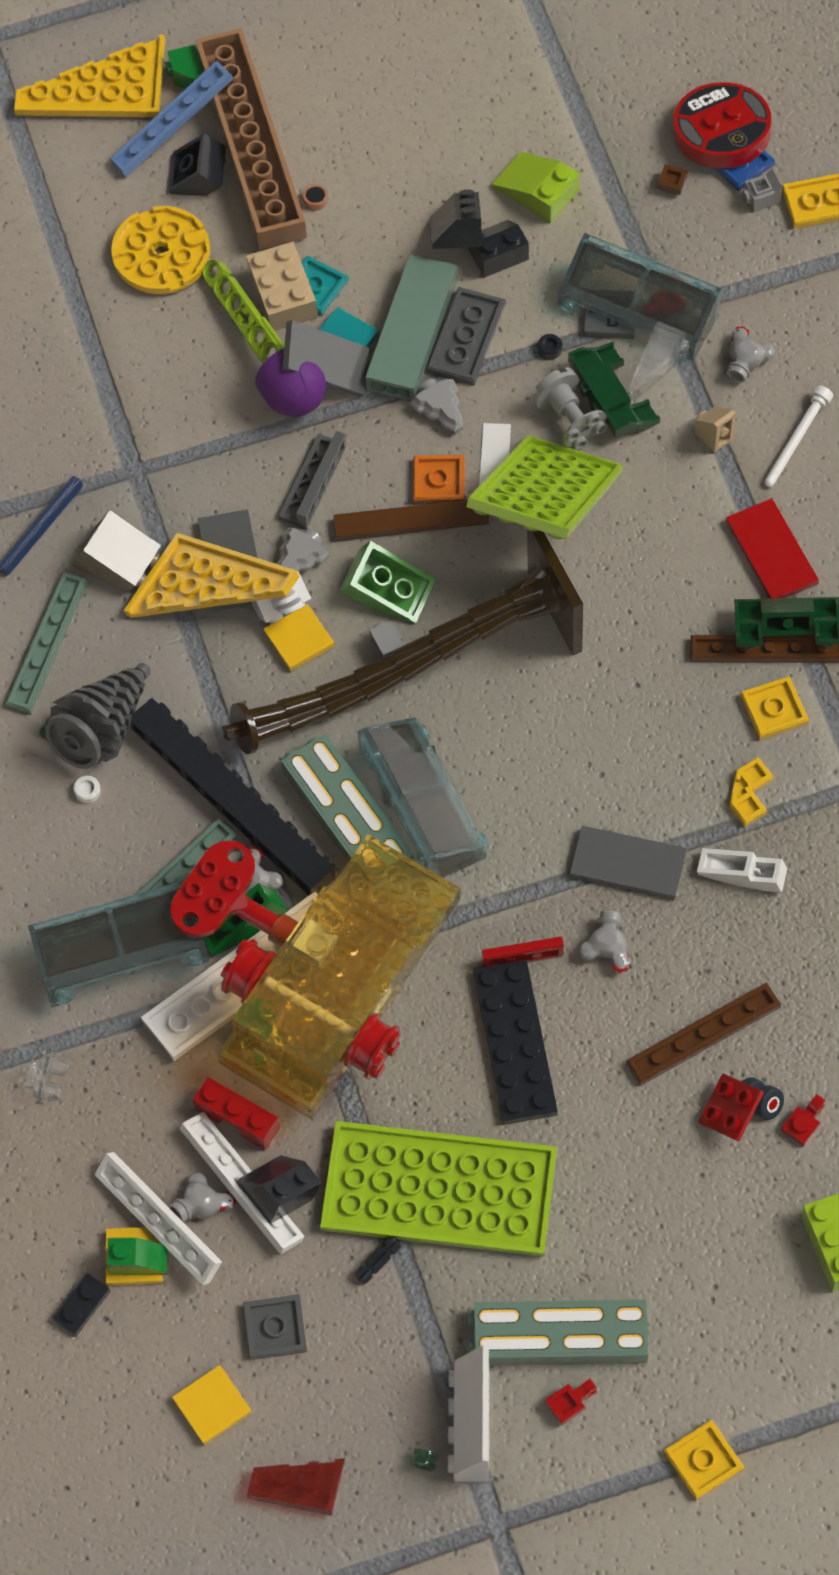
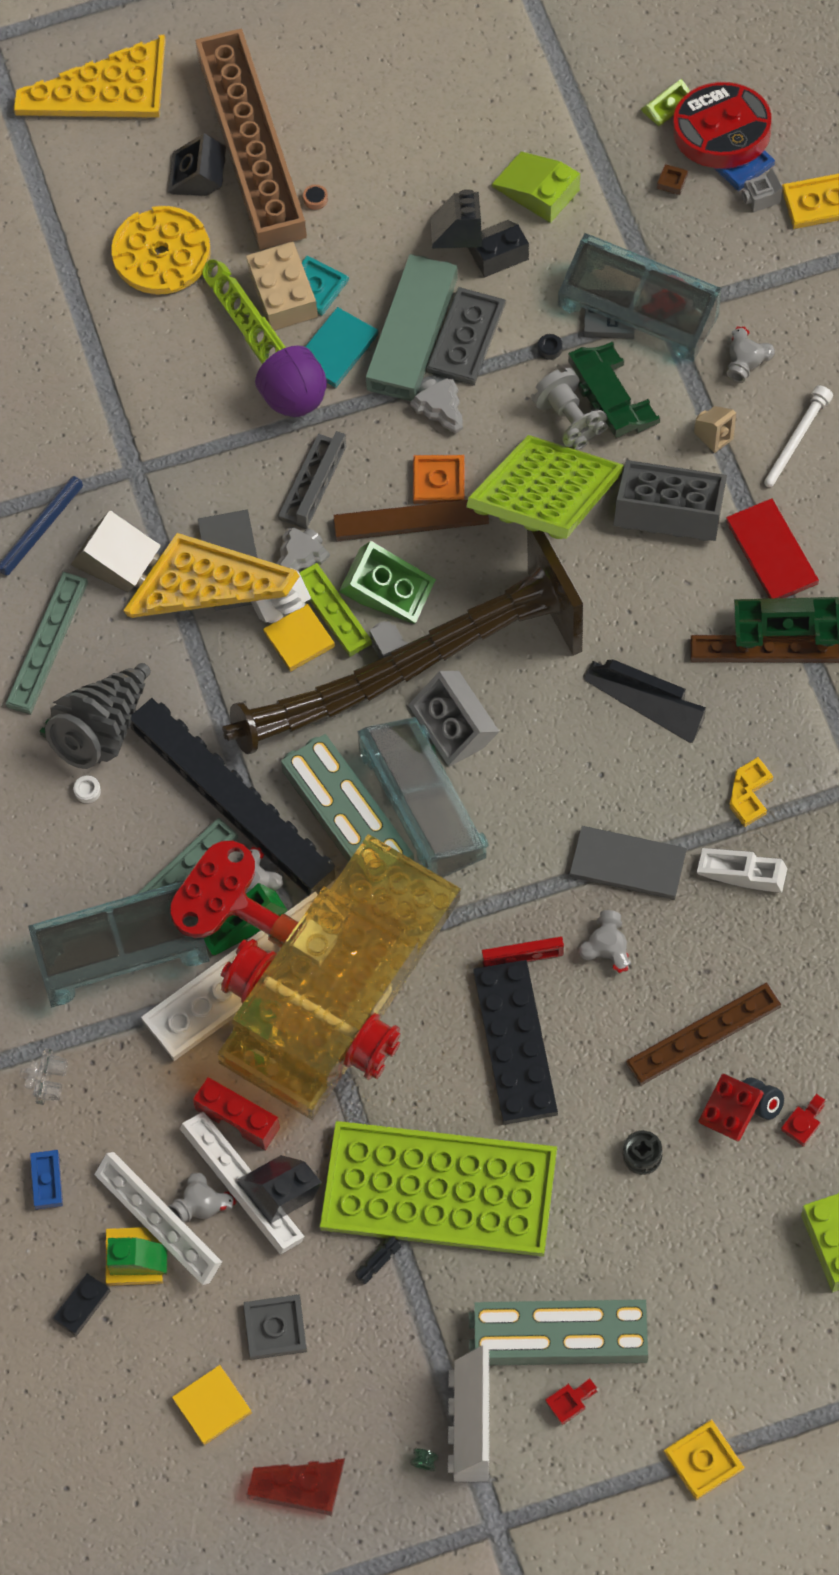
medium blue tile [110,61,234,177] -> none
green slope [164,44,204,89] -> none
tile [283,320,369,397] -> none
white sticker [479,423,511,486] -> none
clear slope [628,321,690,401] -> none
yellow tile [740,676,809,741] -> none
none -> blue plate [30,1150,63,1210]
none -> lime plate [299,563,372,657]
none -> light grey slope [408,671,500,766]
none -> black wedge [585,659,706,743]
none -> dark grey slope [614,460,727,541]
none -> pearl dark grey wheel [623,1130,662,1175]
none -> lime slope [641,79,690,126]

